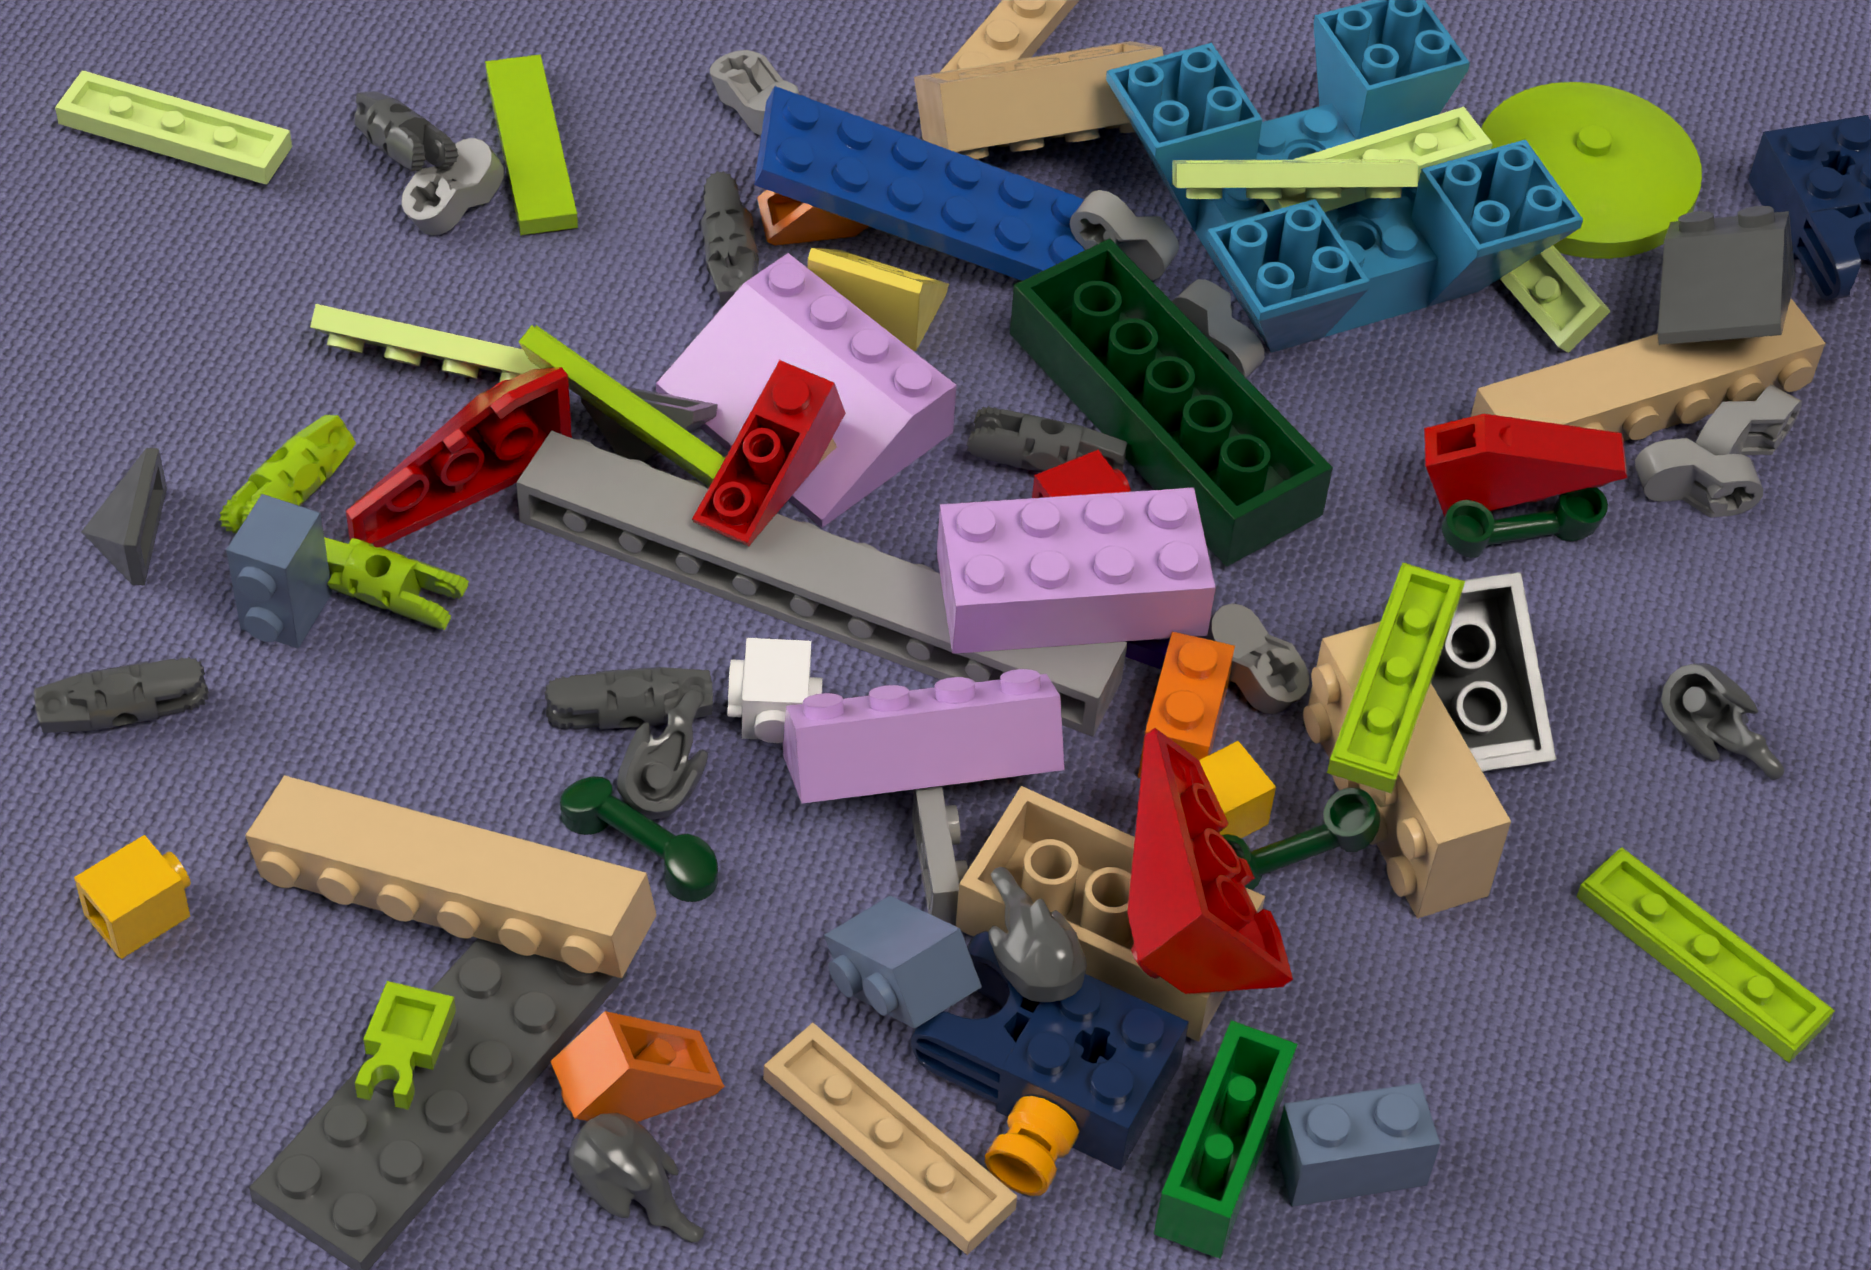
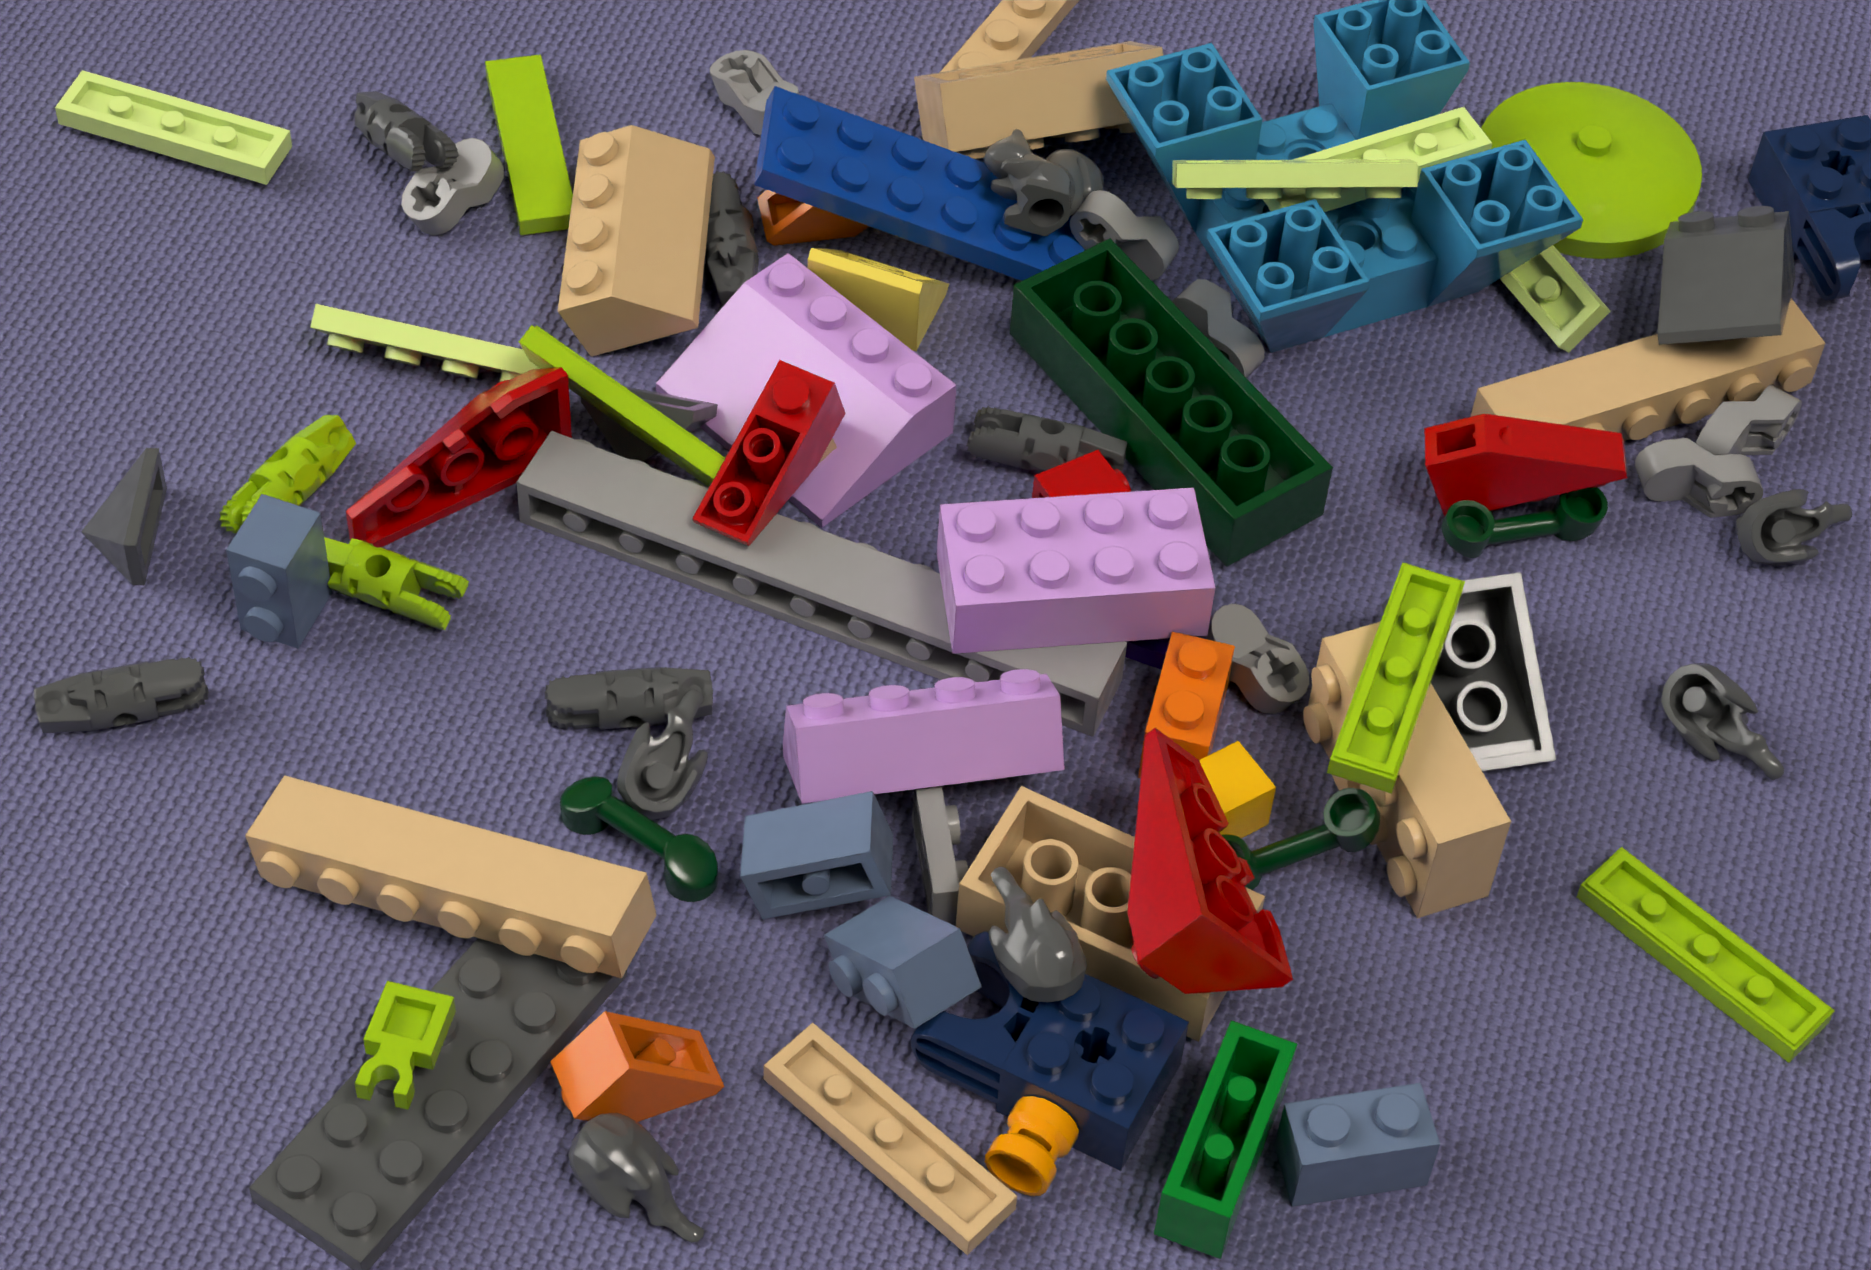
yellow brick [74,835,191,959] -> none
white brick [727,638,823,743] -> none
none -> tan slope [558,125,715,357]
none -> sand blue brick [740,791,893,919]
none -> dark grey animal [984,129,1103,237]
none -> dark grey piece [1736,489,1852,566]

